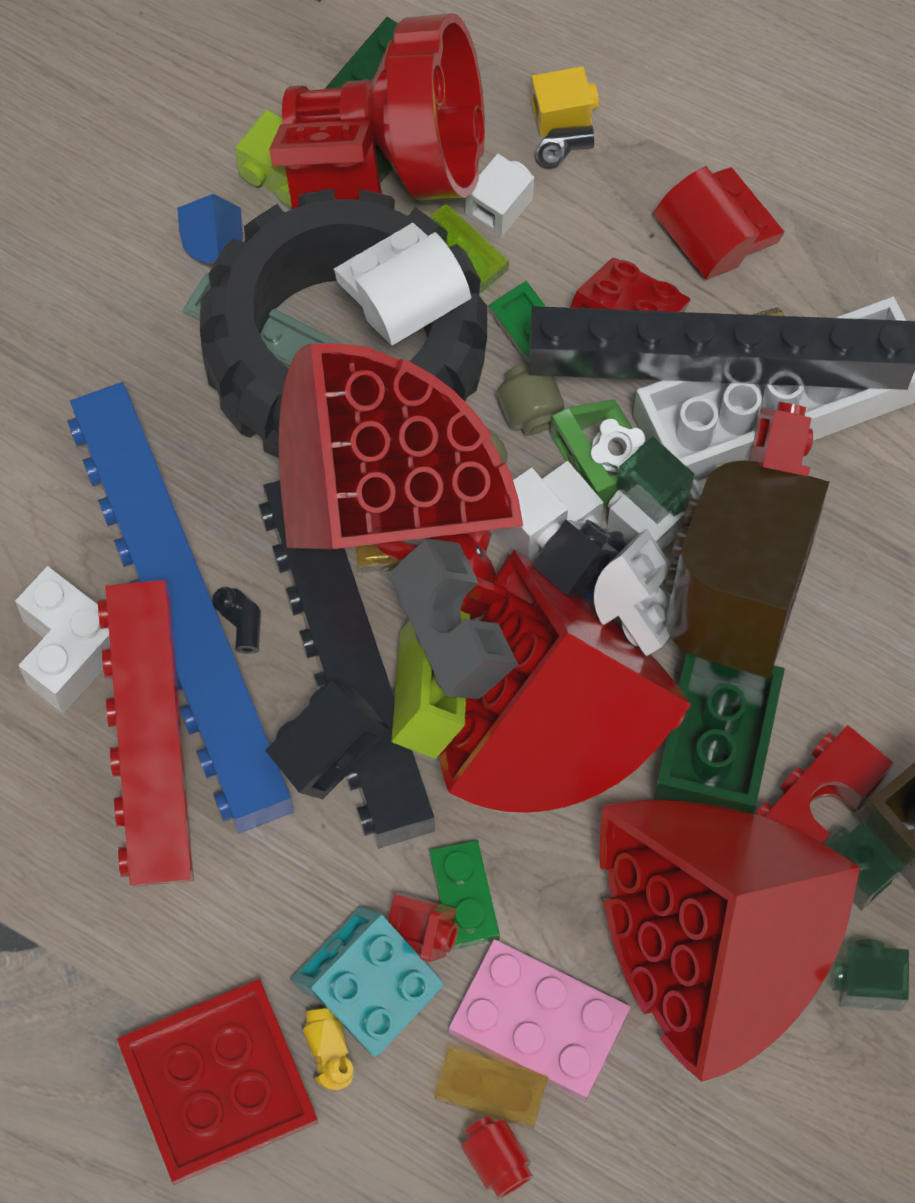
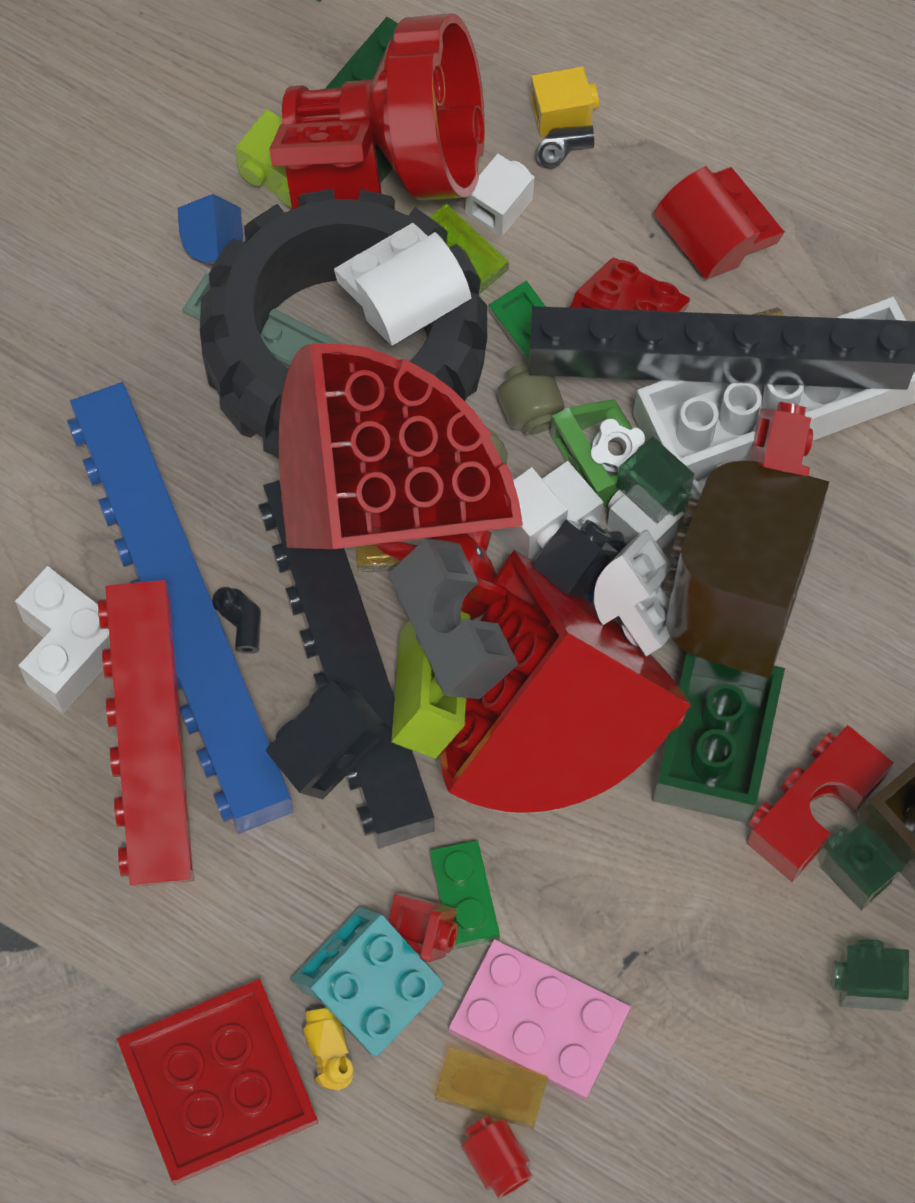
red brick [599,800,860,1082] -> none

